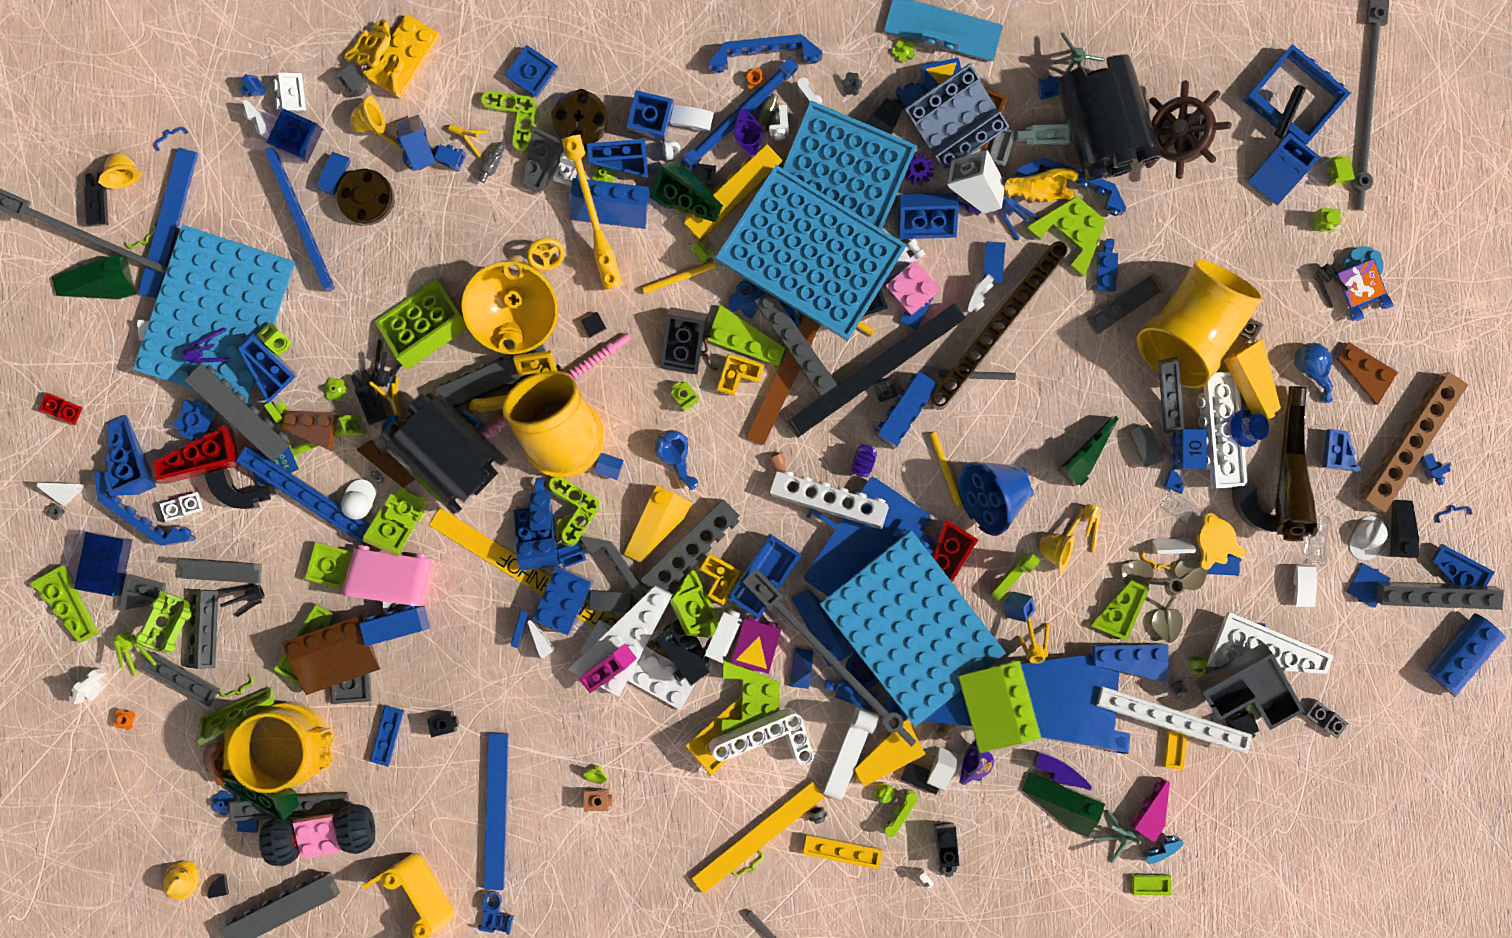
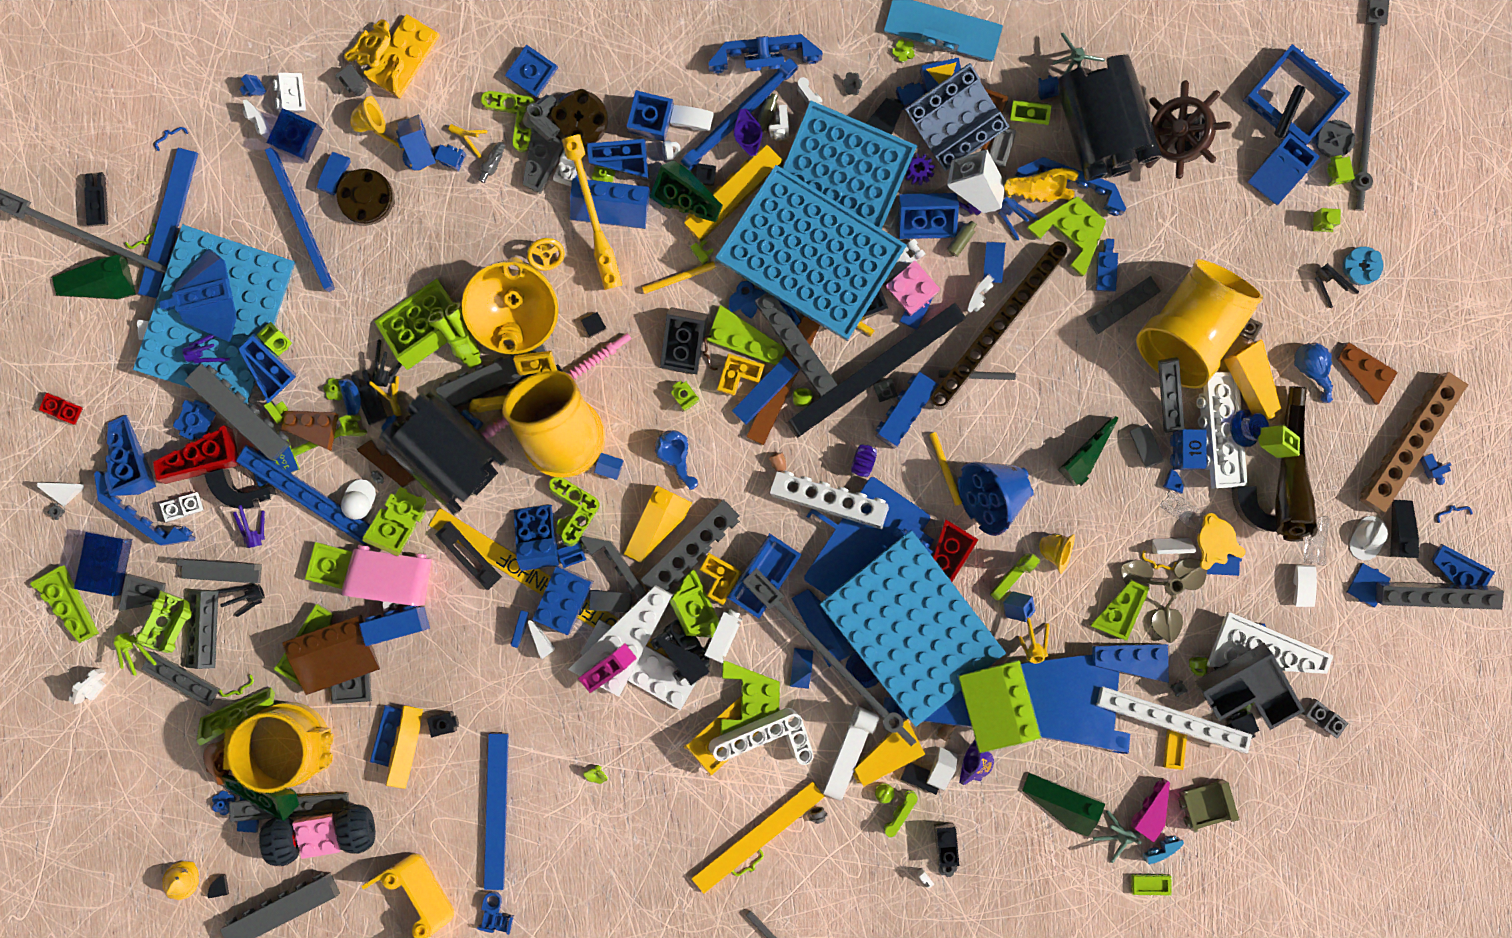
yellow piece [98,152,143,189] -> none
orange plate [113,709,135,730] -> none
blue plate [530,477,551,531] -> none
nougat brick [584,789,613,812] -> none
magenta brick [732,615,781,674] -> none
orange plate [744,68,765,89] -> none
yellow plate [803,834,883,869] -> none
blue plate [824,679,878,710] -> none
light aqua hinge [1016,124,1070,146] -> none
dark purple slope [1033,751,1092,790] -> none
yellow plant [1065,504,1101,553] -> none
blue wing [1323,429,1361,472] -> none
flag [1336,258,1394,321] -> none
blue container [1425,613,1506,697] -> none
none -> blue panel [159,249,237,342]
none -> dark purple plant [233,505,265,548]
none -> blue tile [338,379,361,416]
none -> yellow slope [386,706,423,789]
none -> lime piece [428,302,482,369]
none -> black container [435,521,502,590]
none -> dark grey piece [522,94,560,141]
none -> blue tile [732,356,799,425]
none -> blue plate [744,36,785,71]
none -> lime tile [793,387,812,407]
none -> olive cylinder [946,221,977,257]
none -> lime brick [1010,99,1052,125]
none -> olive panel [1178,779,1240,833]
none -> lime brick [1258,425,1300,458]
none -> dark grey tile [1315,120,1355,158]

